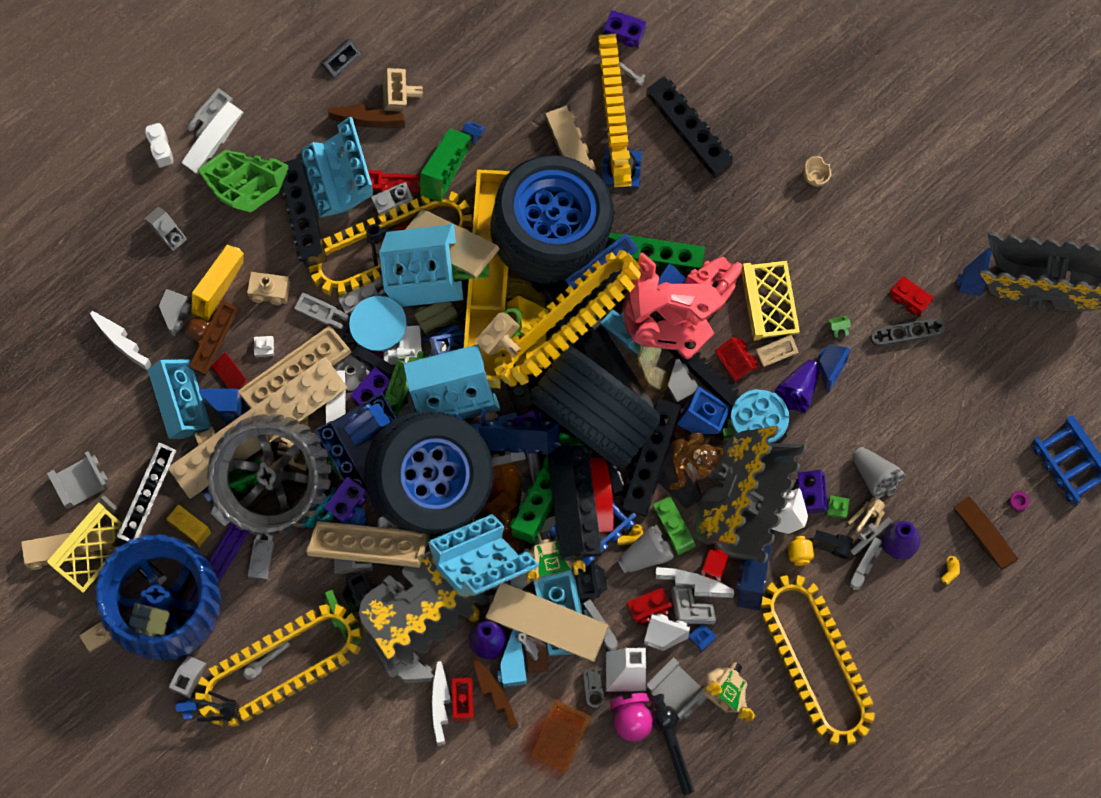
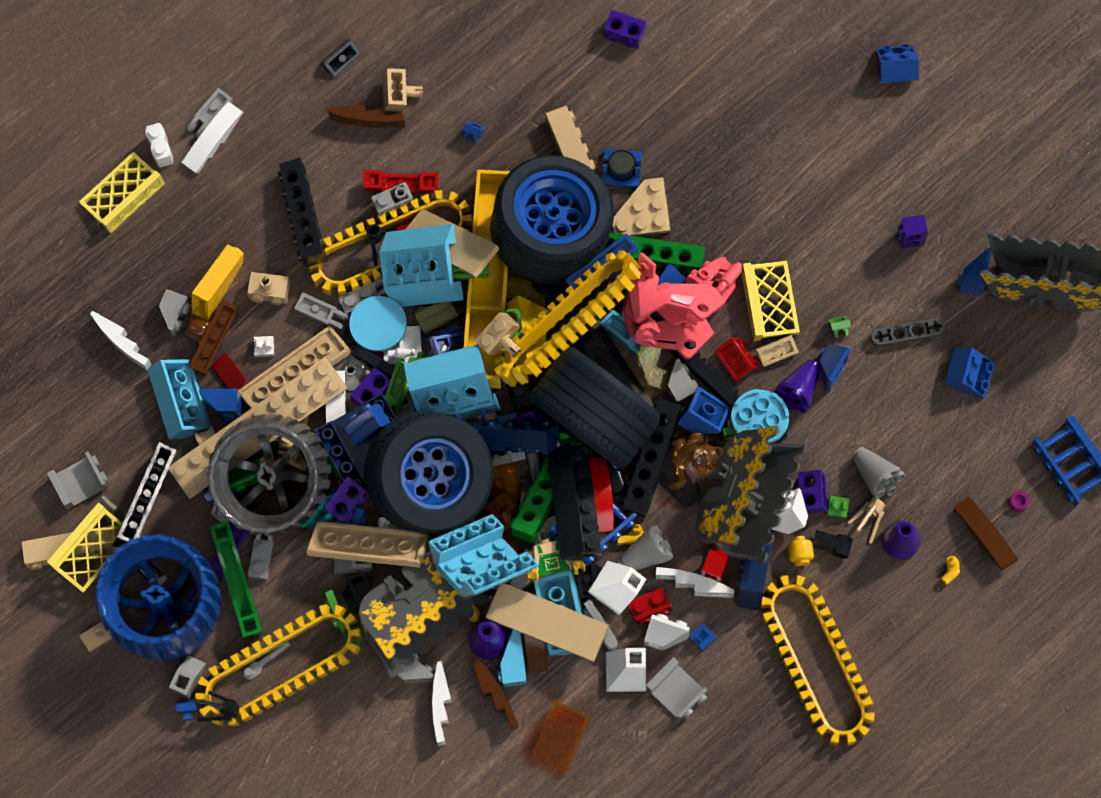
olive brick [129,603,169,637] -> none
light grey slope [144,207,187,251] -> none
yellow brick [166,504,211,547] -> none
bright green wedge [198,150,288,212] -> none
medium azure slope [300,117,373,218] -> none
green wedge [418,129,471,202] -> none
red brick [452,678,474,722] -> none
light grey piece [515,633,539,661] -> none
dark grey piece [583,668,604,709] -> none
yellow piece [599,34,632,187] -> none
dark pink tile [610,693,653,742] -> none
light grey piece [619,62,645,87] -> none
black brick [646,76,733,179] -> none
black piece [650,693,694,795] -> none
bright green plate [653,497,696,555] -> none
light grey tile [671,586,716,624] -> none
torso [701,662,754,723] -> none
tan hair [803,156,832,187] -> none
light grey hinge [850,537,882,591] -> none
light grey piece [851,517,893,555] -> none
red bracket [889,276,934,317] -> none
none -> light yellow fence [79,152,165,234]
none -> green arch [210,521,263,641]
none -> white slope [588,561,646,615]
none -> tan plate [612,177,670,237]
none -> blue slope [876,44,919,83]
none -> dark purple brick [896,215,928,249]
none -> blue slope [945,347,995,398]

